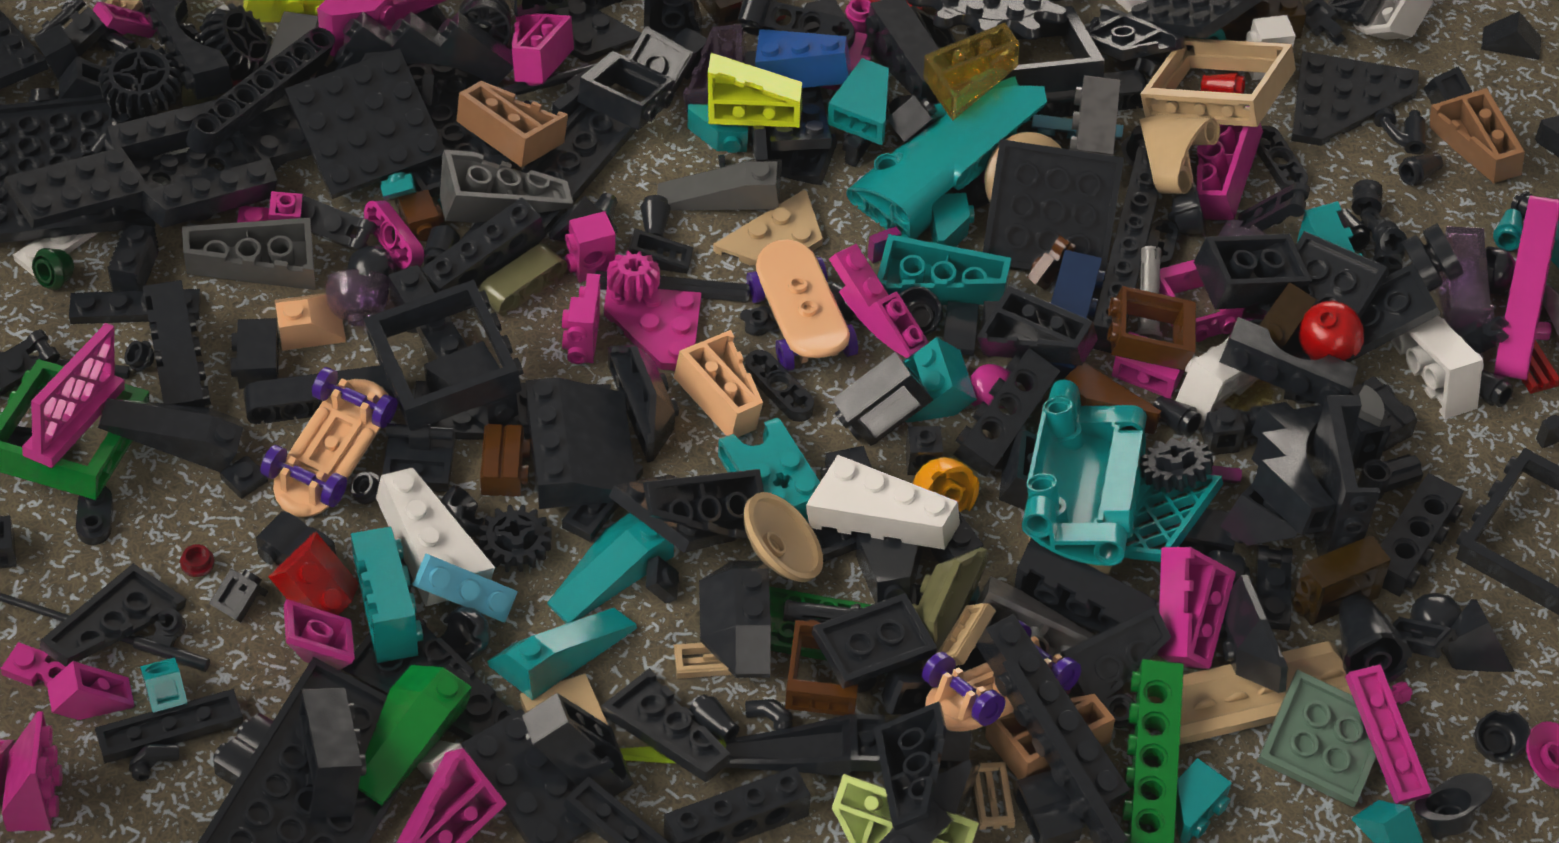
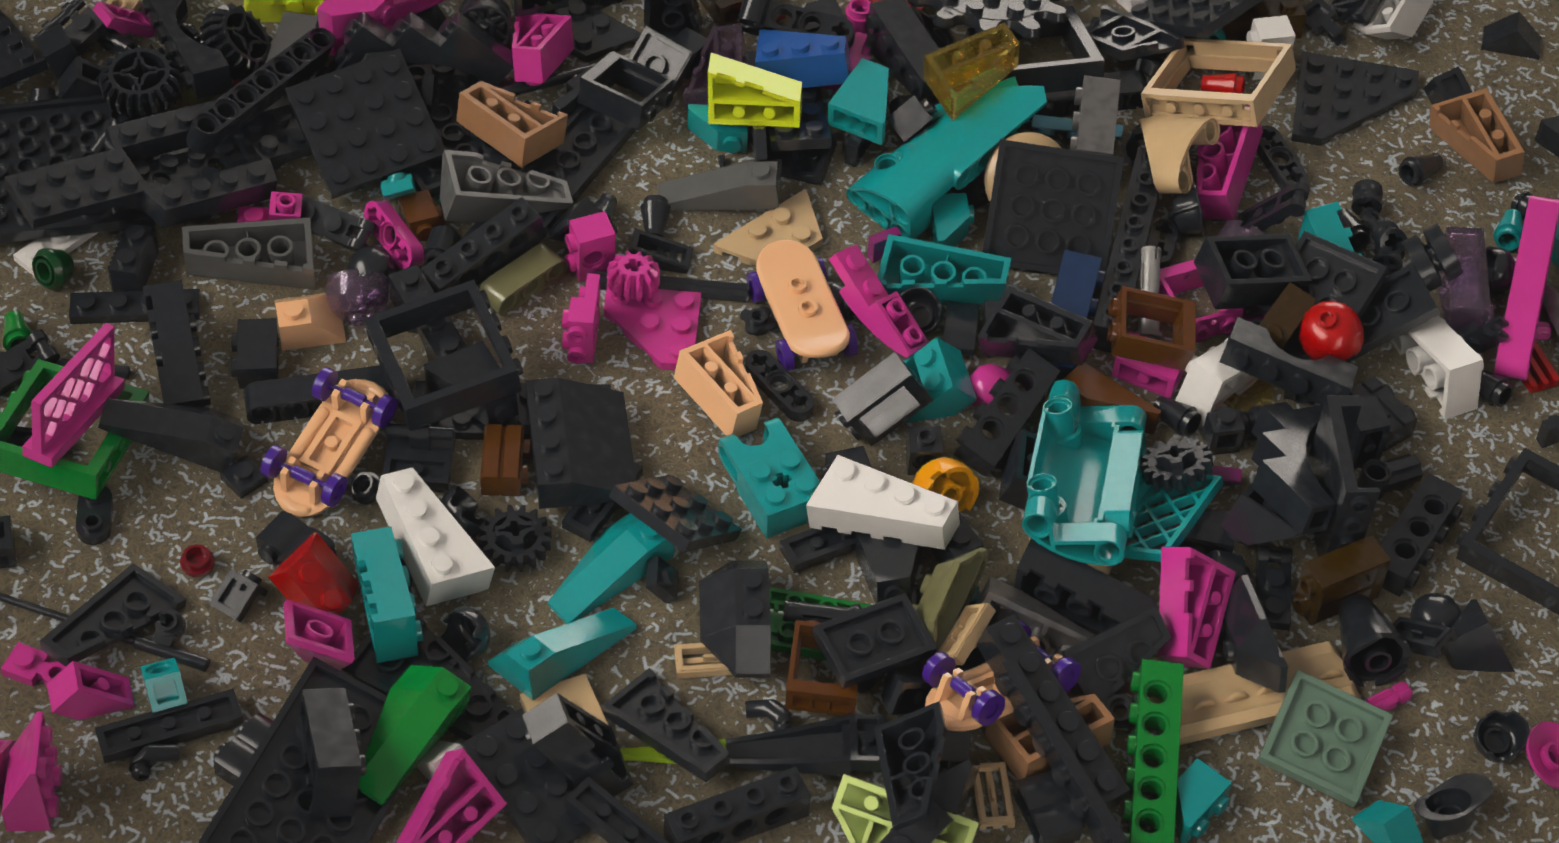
black plate [124,341,155,372] -> none
medium azure plate [412,553,518,623] -> none
black wedge [608,345,679,463] -> none
black wedge [643,469,764,539] -> none
black cone [689,694,740,743] -> none
tan dish [744,492,823,582] -> none
reddish brown plate [1027,236,1076,290] -> none
dark pink plate [1345,664,1432,804] -> none
dark grey tile [1359,385,1385,427] -> none
black plant [1374,108,1426,155] -> none
none -> green cone [3,310,32,350]

